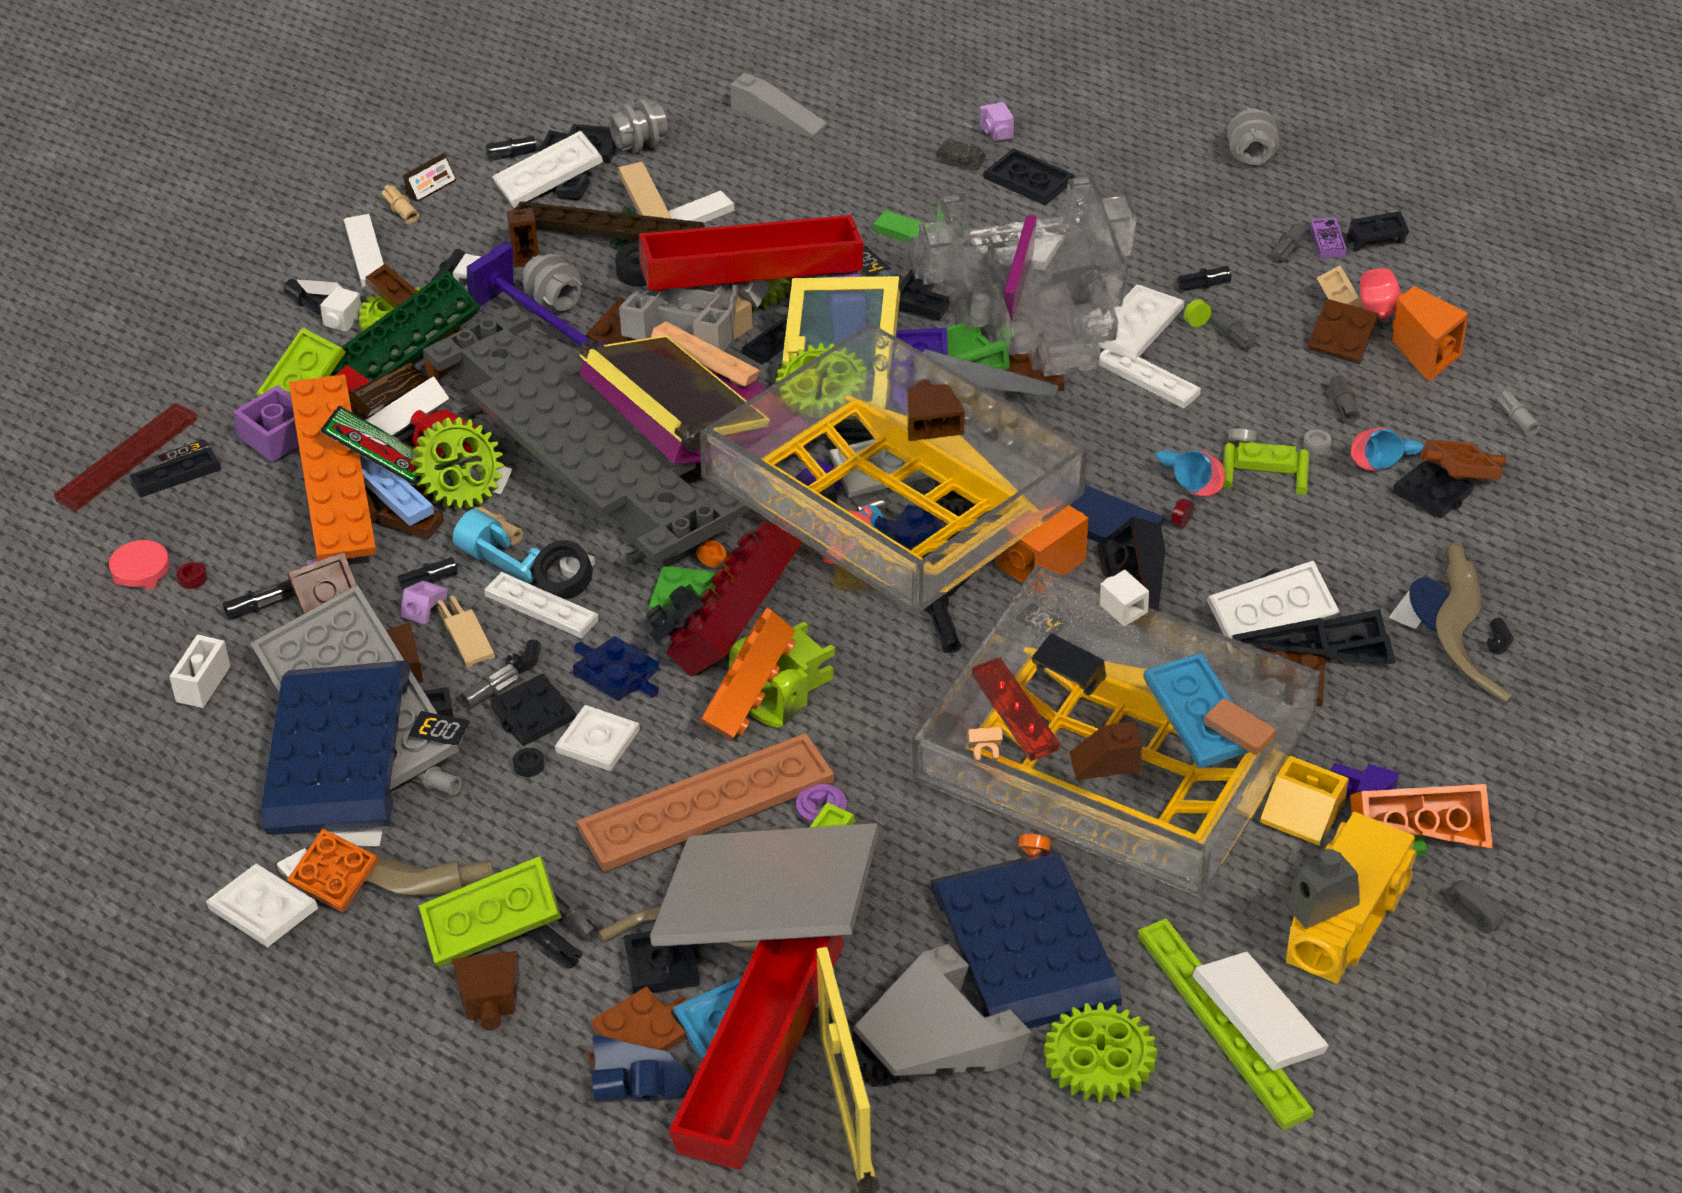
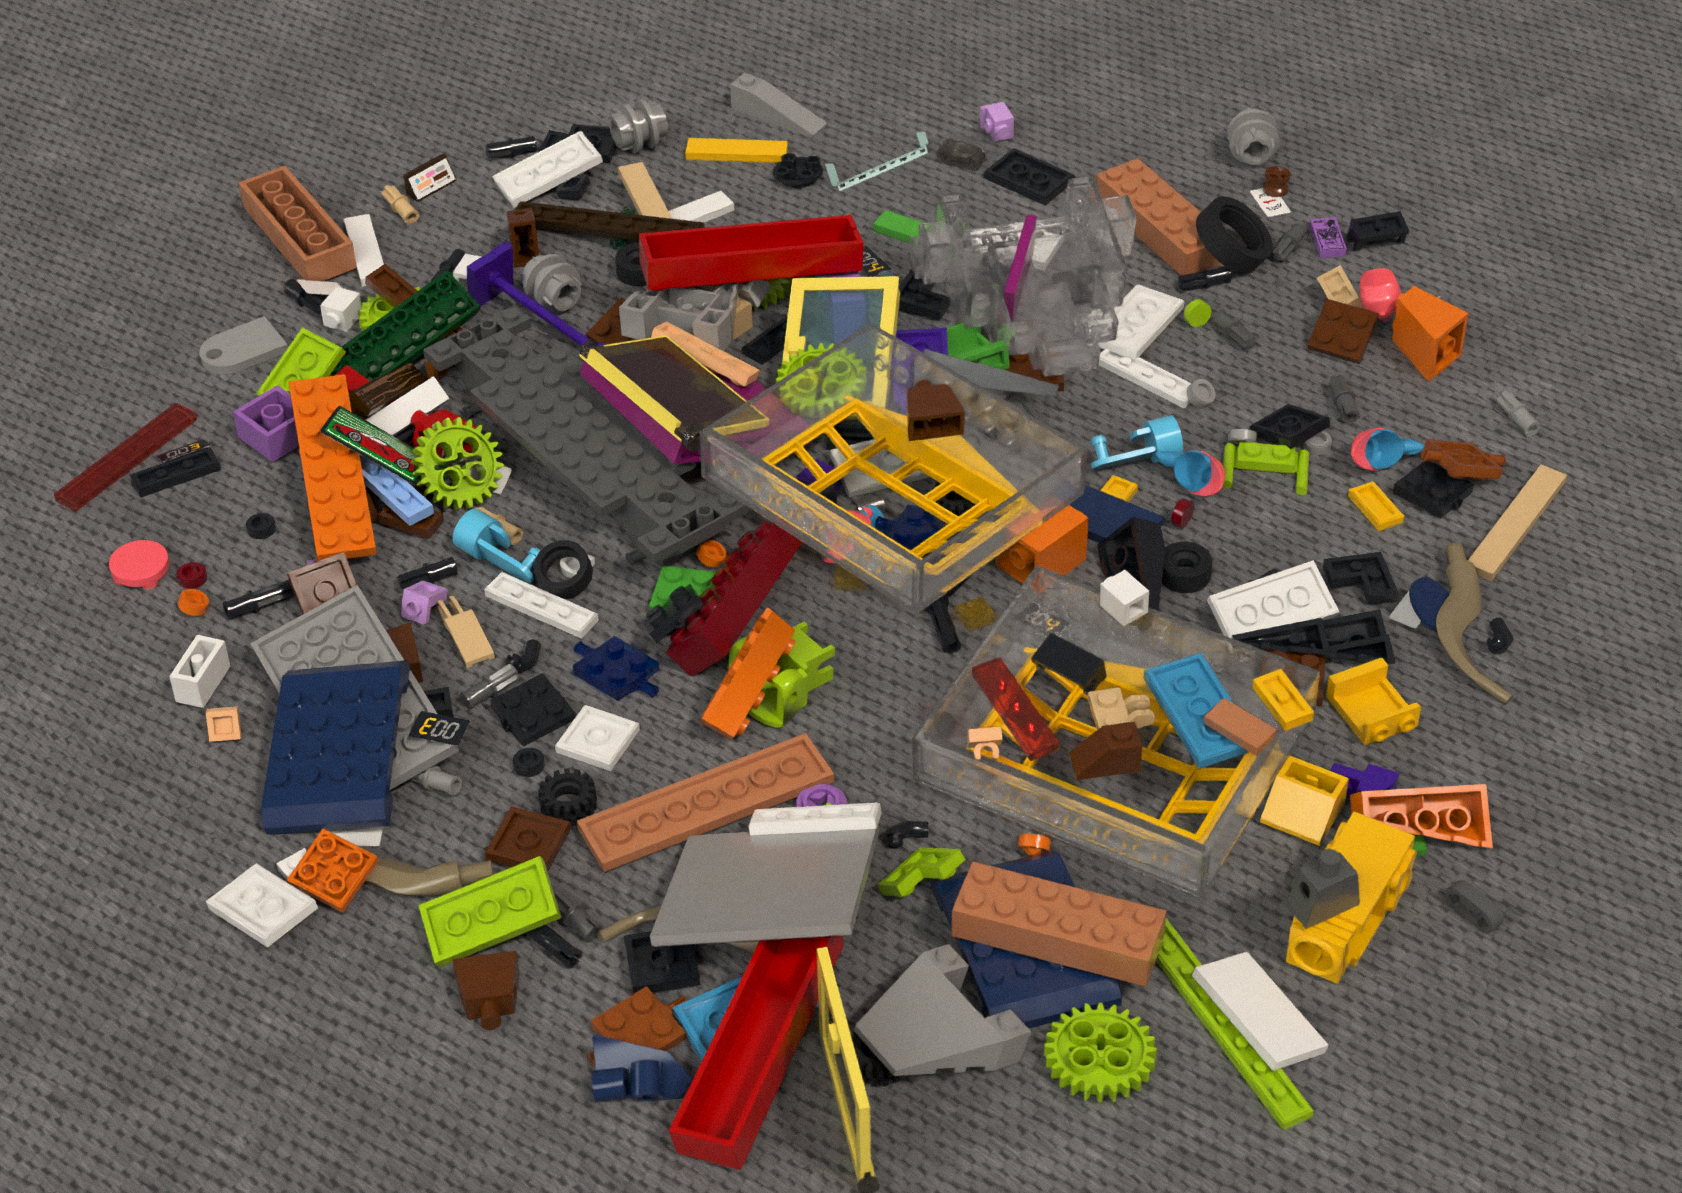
none -> orange tile [178,589,209,616]
none -> light grey tile [199,316,288,374]
none -> light nougat tile [206,706,242,742]
none -> nougat brick [238,166,357,281]
none -> black tile [246,513,276,539]
none -> reddish brown plate [485,806,571,872]
none -> black tyre [538,768,597,827]
none -> yellow tile [685,138,788,163]
none -> white tile [749,802,882,836]
none -> black dish [773,153,823,185]
none -> light aqua piece [825,132,928,191]
none -> lime plate [877,847,965,898]
none -> black arm [885,821,929,847]
none -> nougat brick [952,861,1166,987]
none -> clear yellow tile [955,597,996,632]
none -> tan hinge [1088,687,1155,730]
none -> medium azure piece [1090,415,1183,470]
none -> nougat brick [1095,158,1221,275]
none -> yellow tile [1100,475,1138,502]
none -> black tyre [1162,541,1212,593]
none -> light grey tile [1187,379,1216,408]
none -> black tyre [1196,196,1273,274]
none -> black plate [1249,404,1330,449]
none -> white sticker [1250,188,1291,217]
none -> yellow plate [1252,669,1314,731]
none -> reddish brown wheel [1263,166,1291,197]
none -> black plate [1323,552,1398,604]
none -> yellow panel [1326,658,1421,745]
none -> yellow tile [1348,481,1404,531]
none -> tan tile [1468,464,1567,582]

